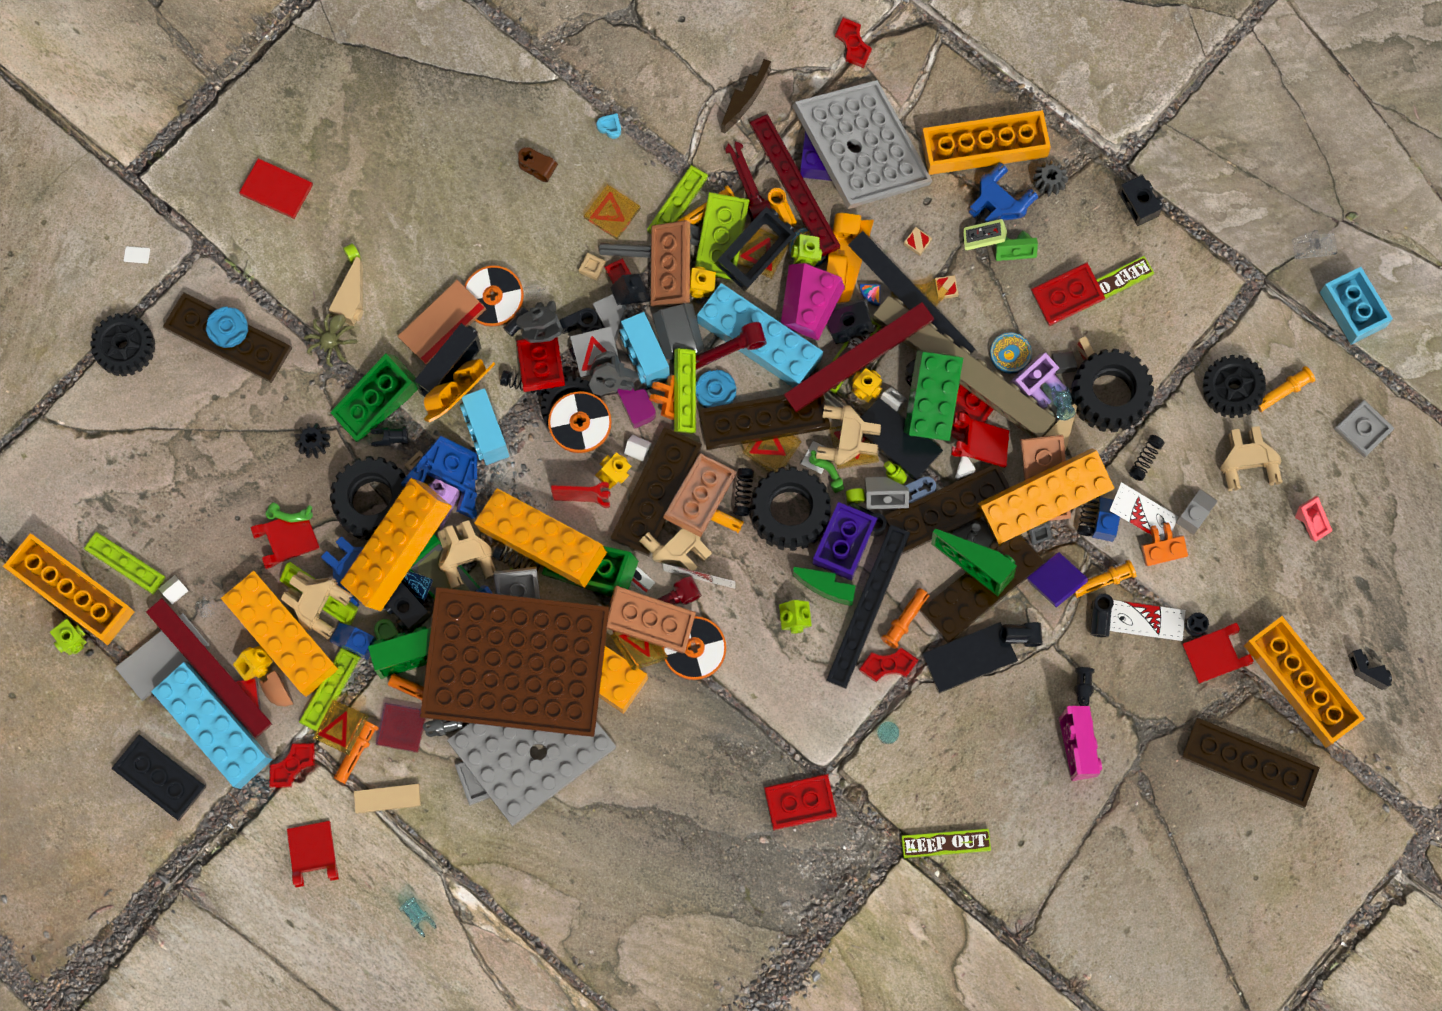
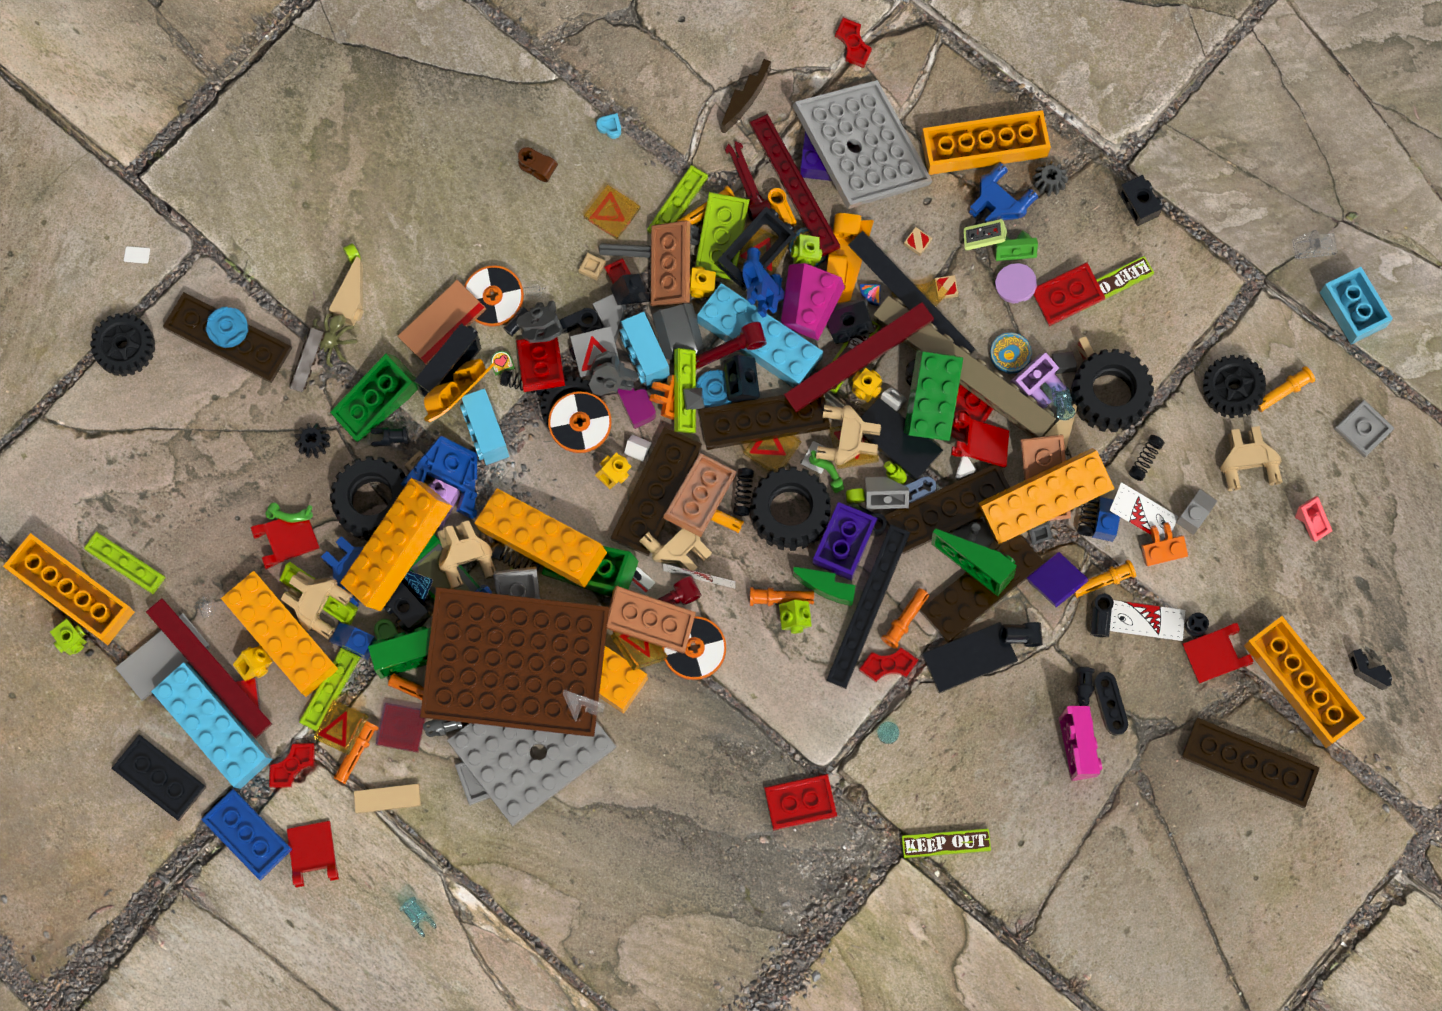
white slope [159,575,188,605] -> none
red tile [239,158,313,219] -> none
nougat brick [260,671,293,707] -> none
red flag [551,482,611,508] -> none
none -> blue tile [201,789,292,881]
none -> piece [289,325,325,392]
none -> tile [491,351,515,376]
none -> clear slope [563,690,606,722]
none -> dark grey slope [683,388,705,410]
none -> black brick [723,355,760,402]
none -> blue connector [743,247,784,318]
none -> orange pin [749,587,814,606]
none -> lavender tile [995,263,1037,304]
none -> black plate [1094,672,1128,736]

